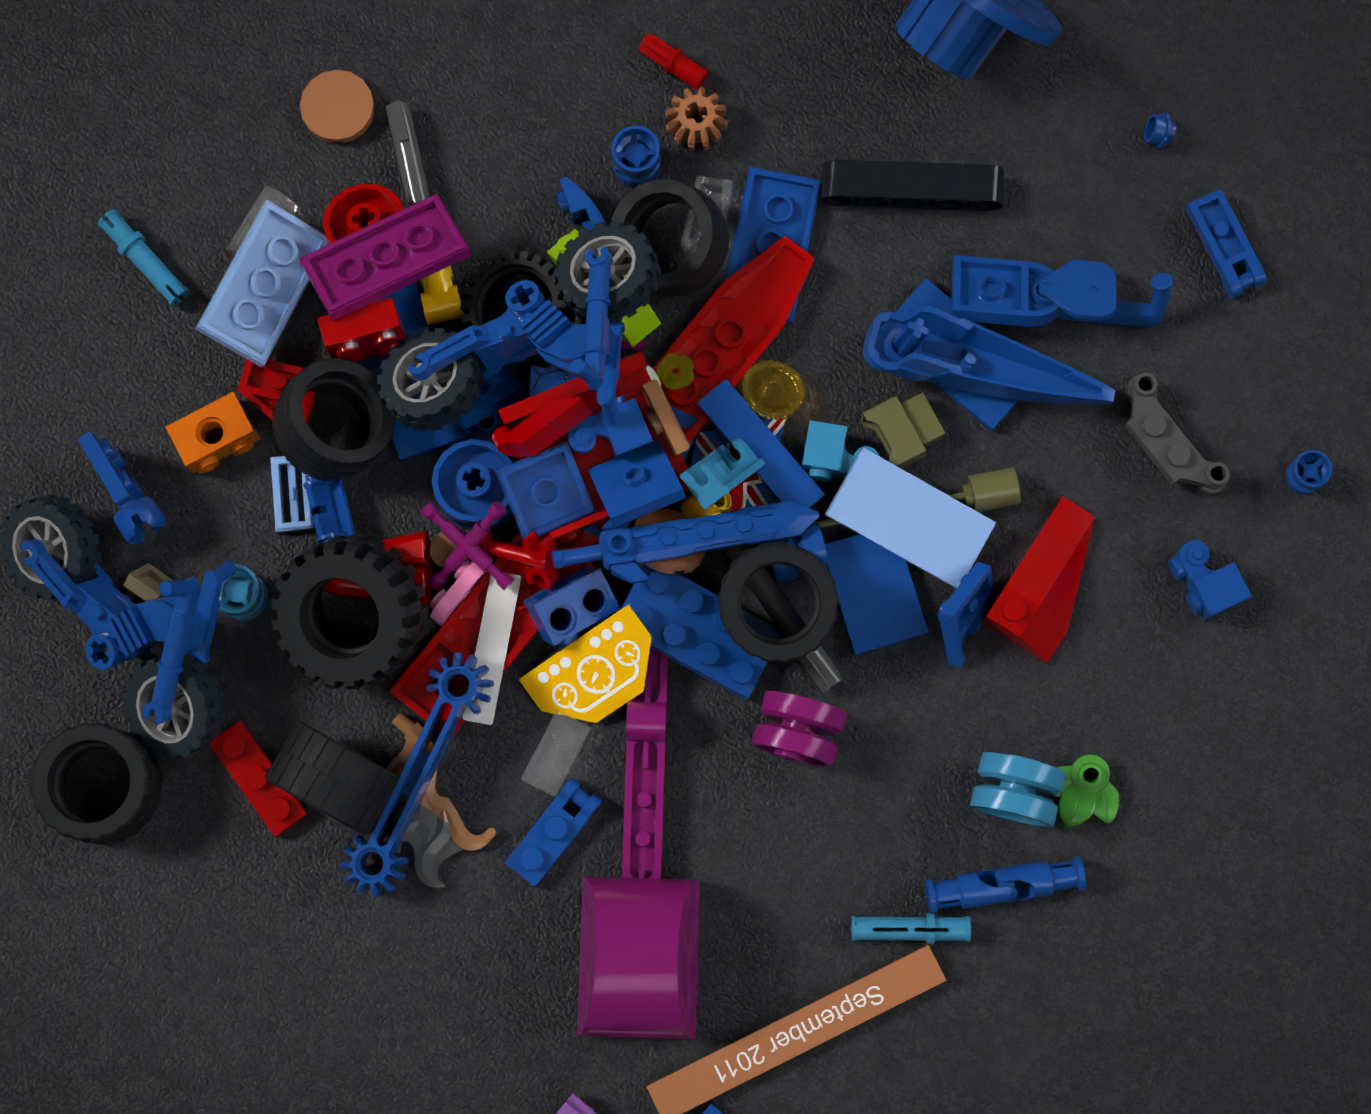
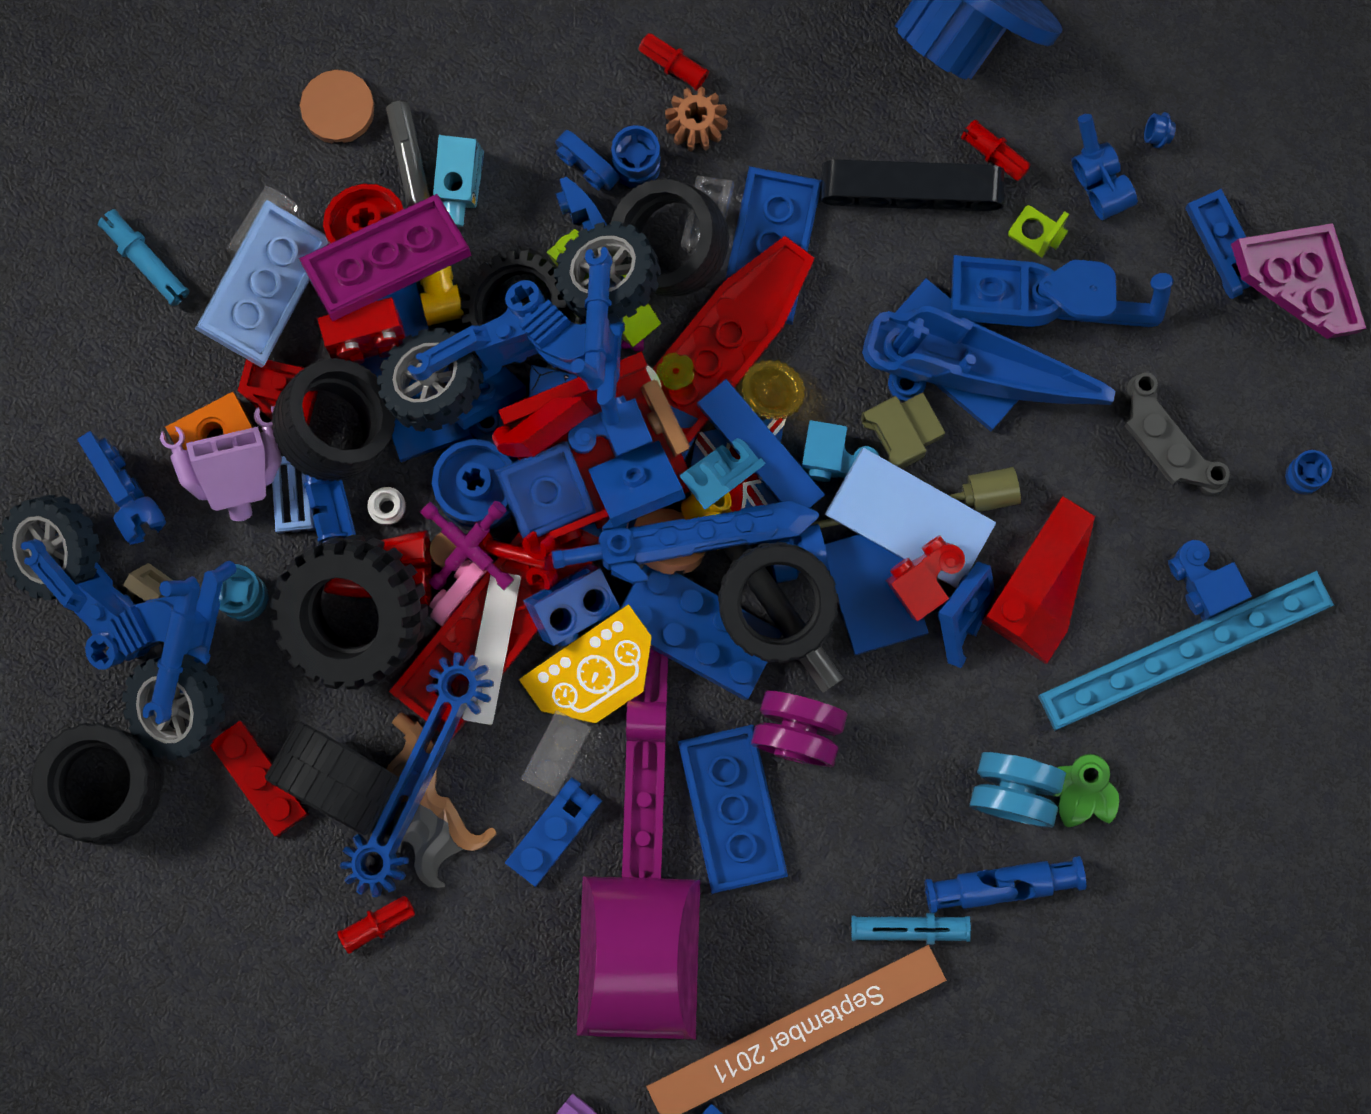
none -> lavender torso [160,406,282,521]
none -> red axle [337,896,415,954]
none -> white plate [367,487,406,525]
none -> medium azure torso [433,135,484,227]
none -> blue plate [555,130,620,191]
none -> blue tile [678,725,788,894]
none -> red brick [885,535,965,621]
none -> blue plate [888,374,926,402]
none -> red axle [961,119,1030,181]
none -> lime bracket [1008,205,1069,258]
none -> dark azure tile [1038,571,1334,731]
none -> blue beam [1072,114,1138,220]
none -> magenta plate [1231,223,1366,339]

